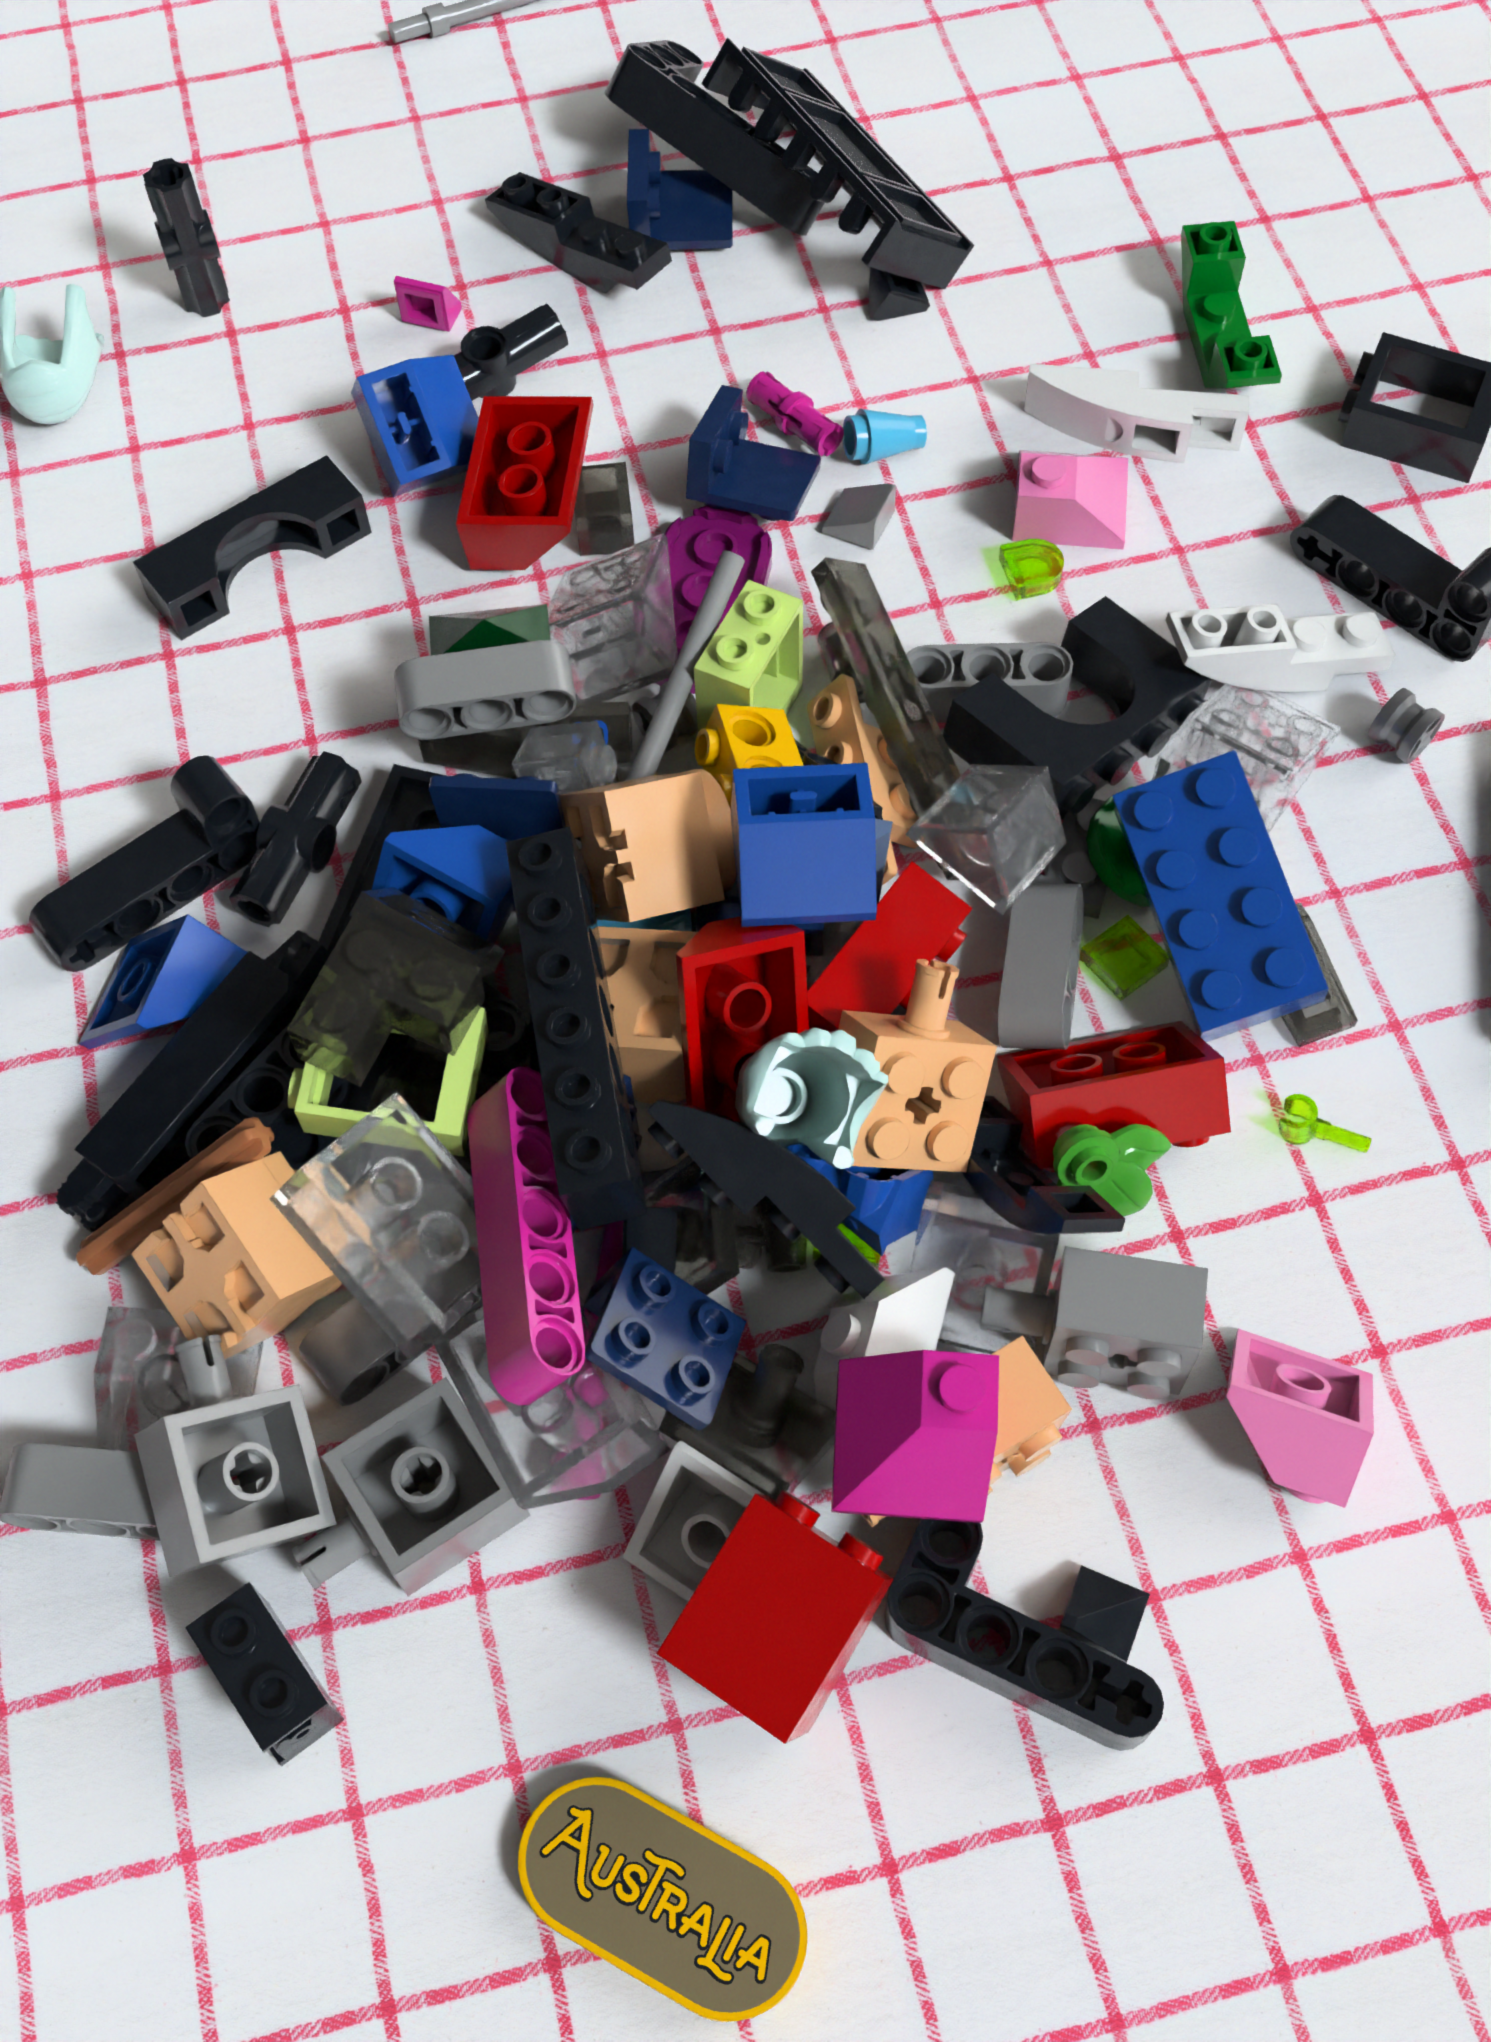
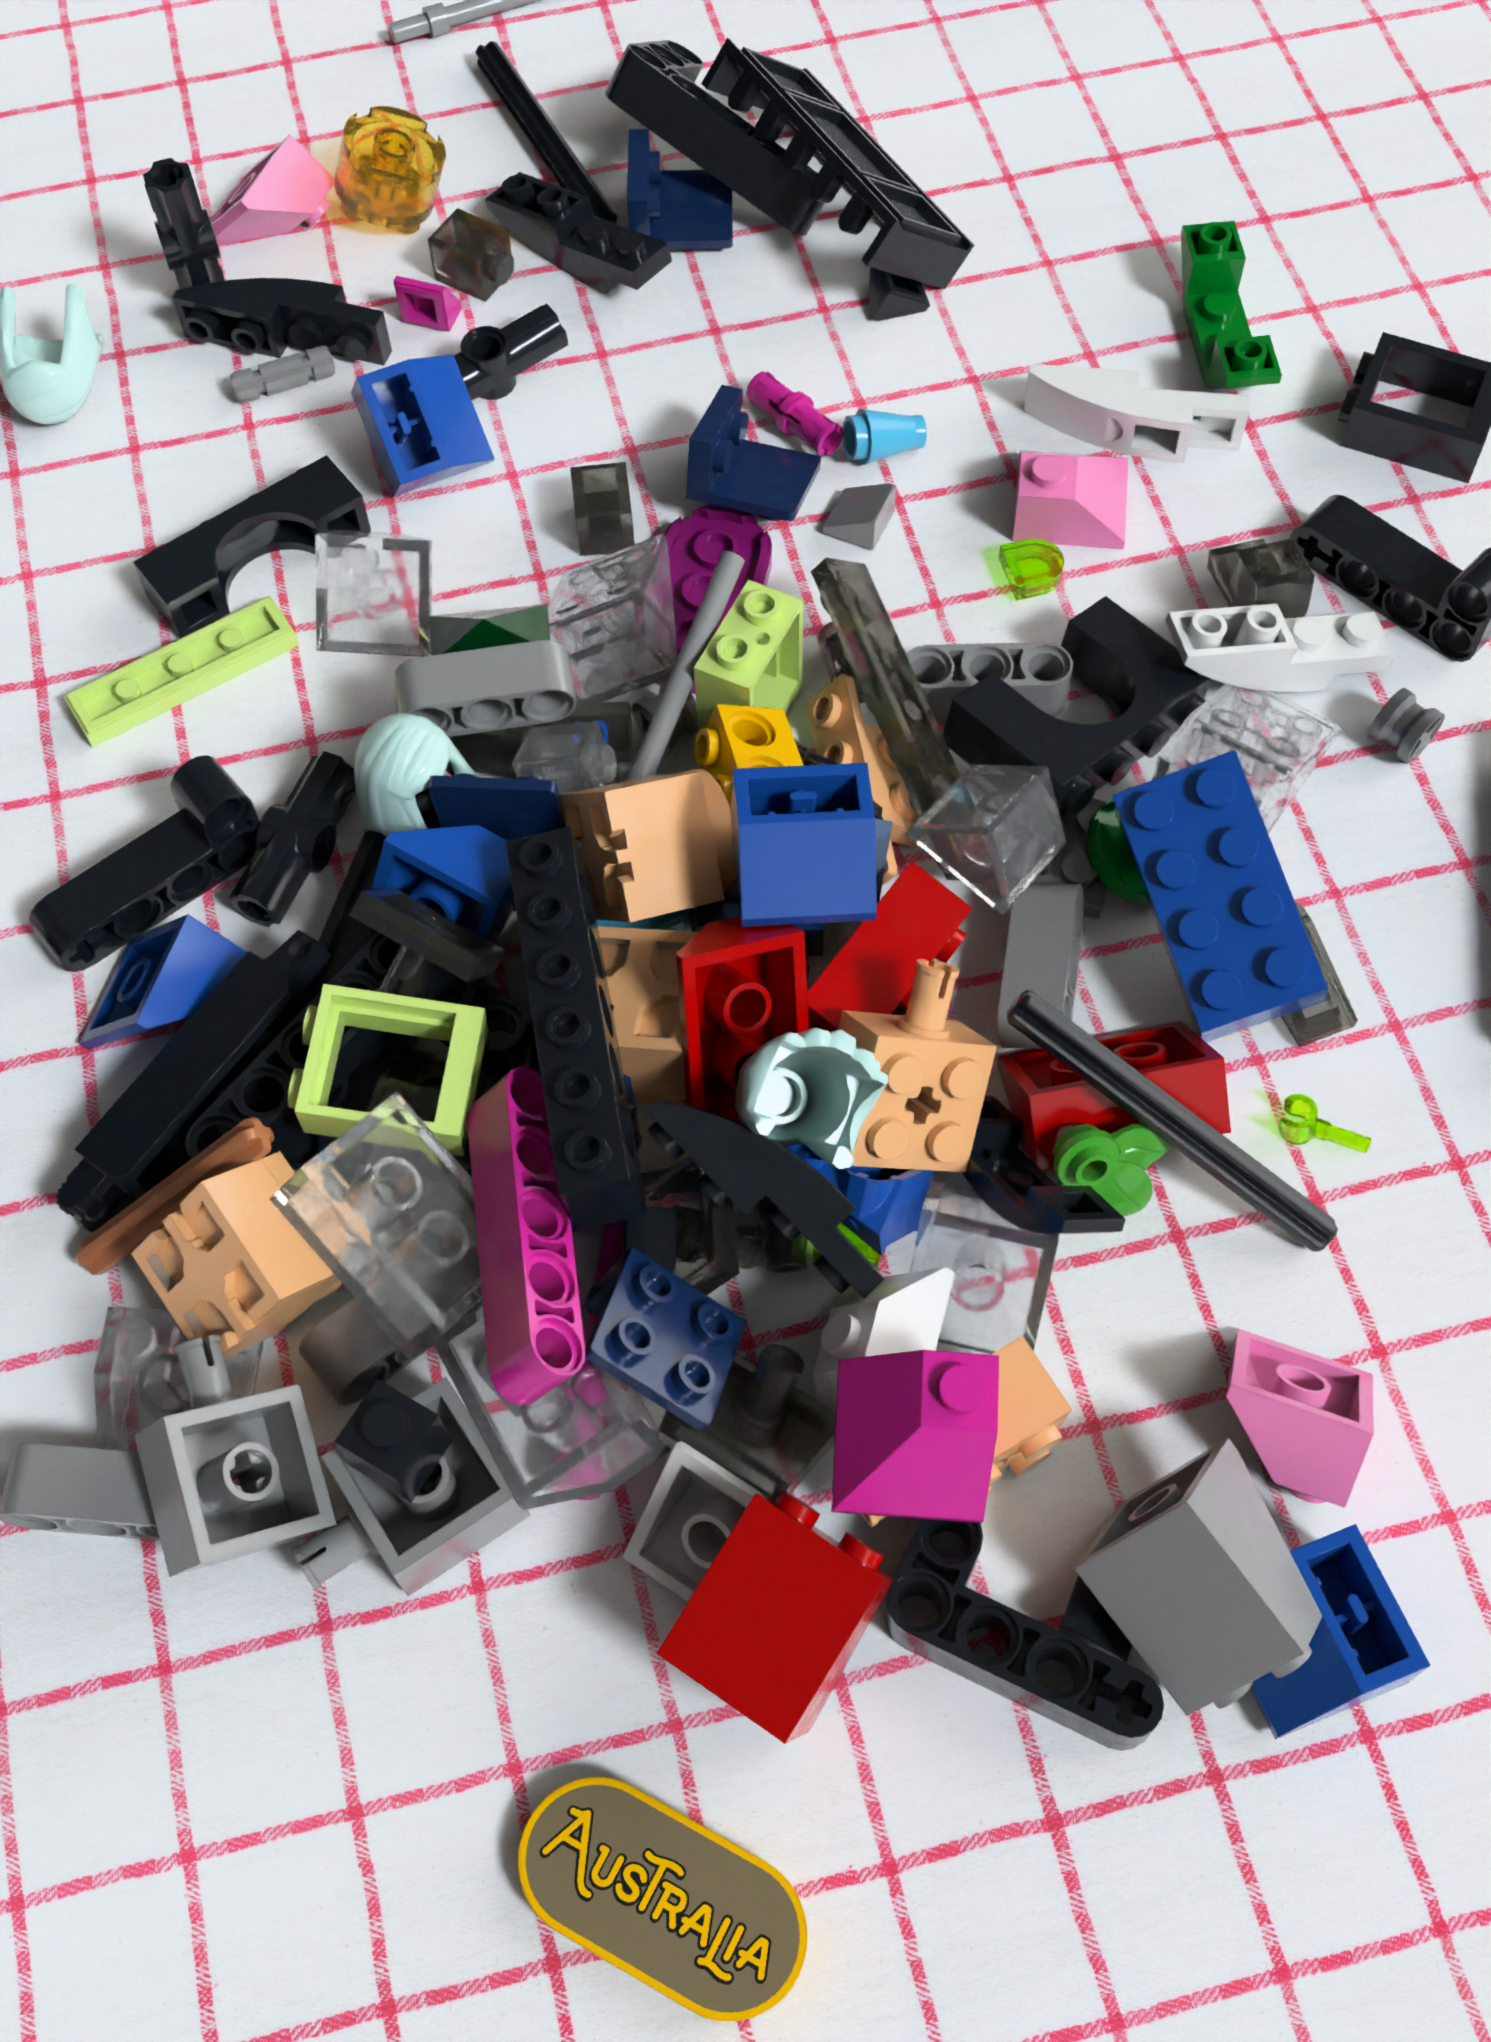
black hinge [185,1582,344,1766] -> none
clear smoke brick [287,912,485,1087] -> none
red slope [456,396,594,570] -> none
light grey brick [980,1246,1208,1399] -> none
clear neon green tile [1079,915,1170,1001] -> none
none -> yellowish green tile [63,595,299,748]
none -> black slope [172,278,392,365]
none -> bright pink slope [210,134,337,245]
none -> light grey axle [230,345,335,403]
none -> clear slope [315,530,432,657]
none -> clear yellow brick [334,106,446,234]
none -> black brick [334,1379,452,1503]
none -> light aqua hair [354,713,476,837]
none -> clear smoke brick [428,208,514,302]
none -> black axle [476,41,618,224]
none -> black axle [1006,990,1338,1252]
none -> light grey slope [1074,1438,1322,1716]
none -> clear smoke brick [1207,538,1315,618]
none -> blue slope [1250,1524,1431,1740]

